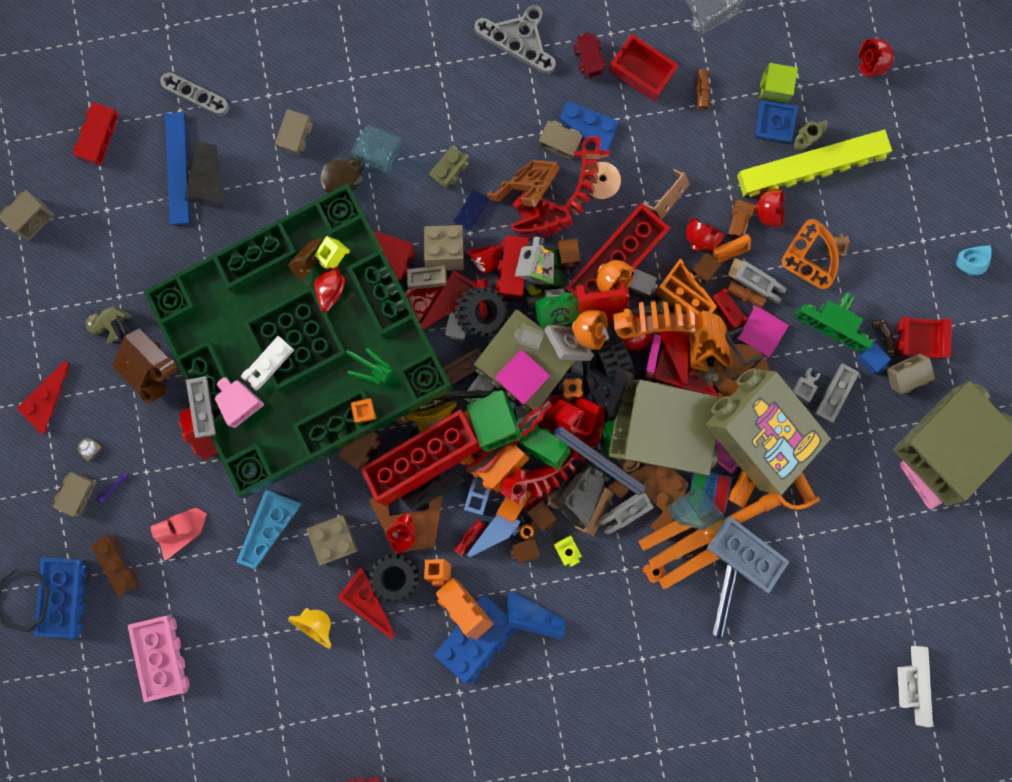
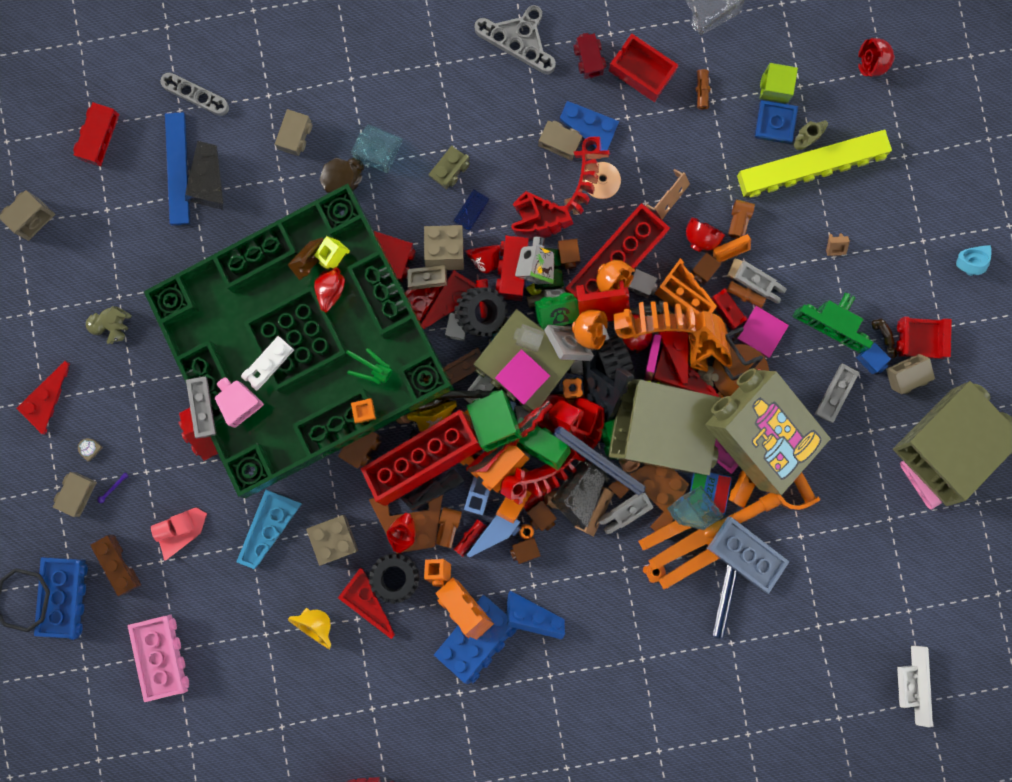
reddish brown piece [111,318,177,404] -> none
dark orange wing [486,160,560,207] -> none
neon yellow brick [553,535,582,567] -> none
red cylinder [754,190,785,228] -> none
orange beam [782,219,839,289] -> none
light grey plate [792,368,821,404] -> none
none -> dark orange piece [435,507,462,548]

